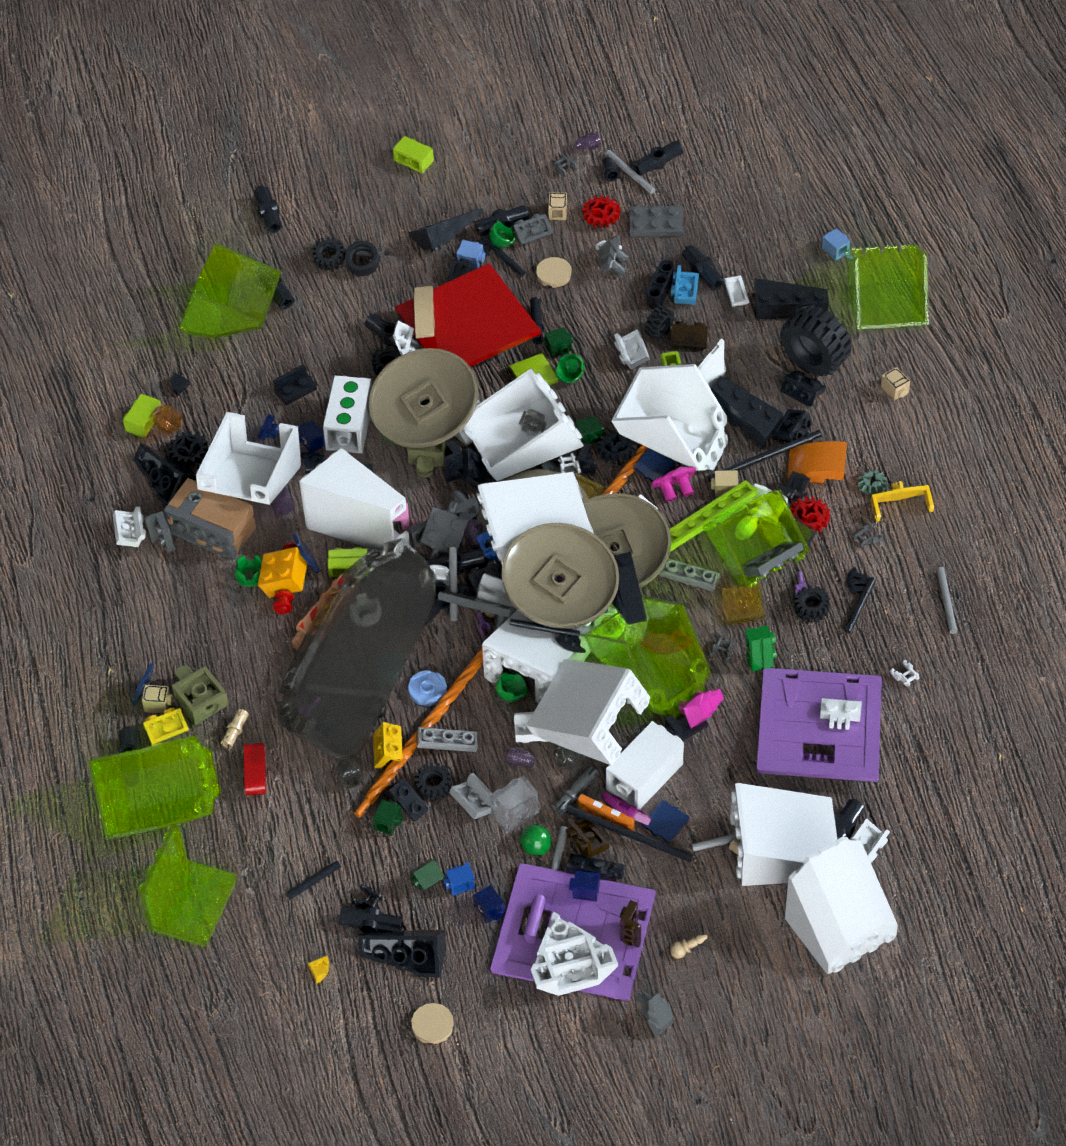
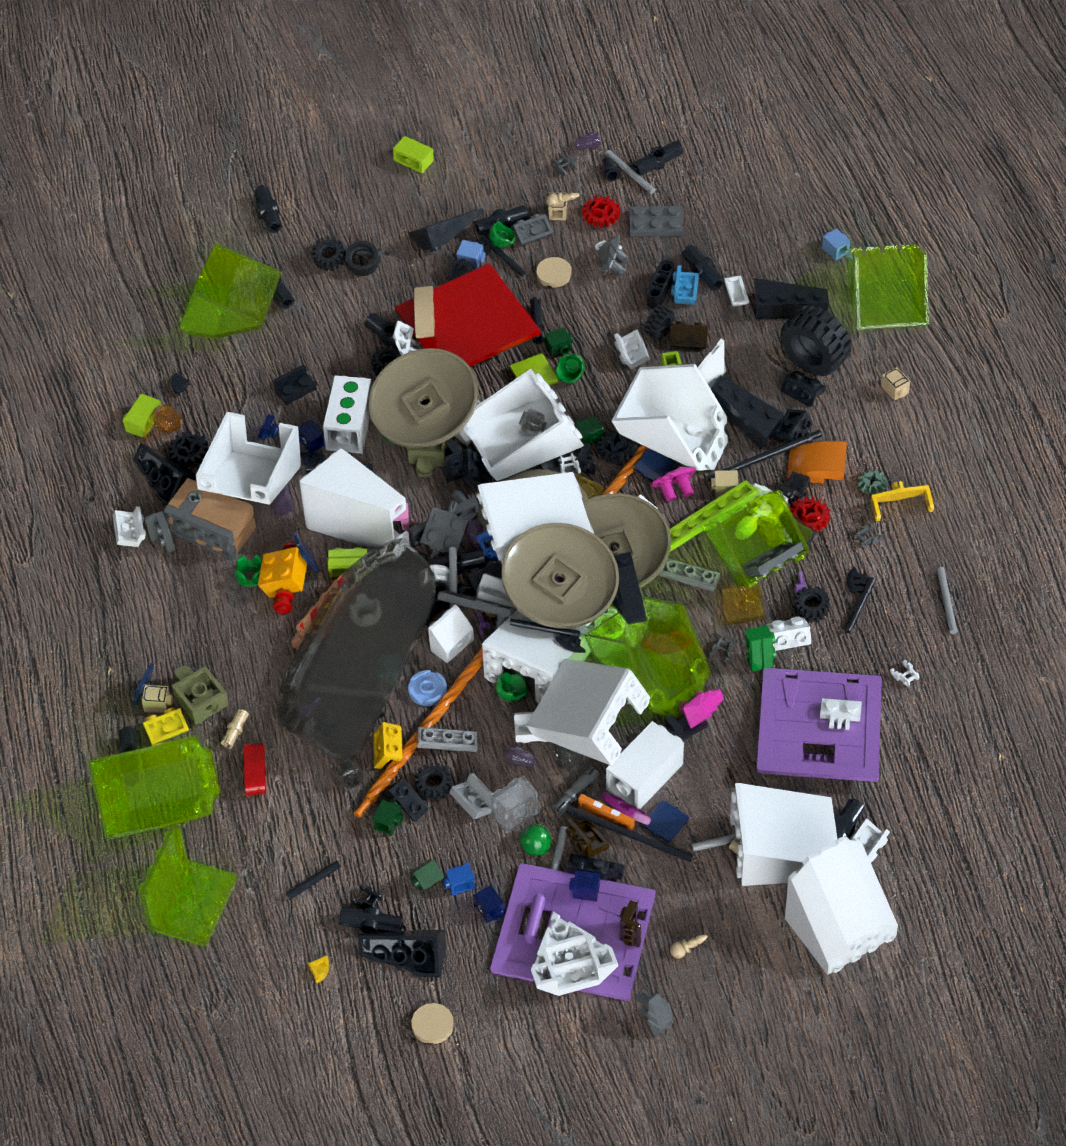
none -> white slope [428,605,474,663]
none -> tan bar [547,192,580,207]
none -> white bracket [766,617,811,651]

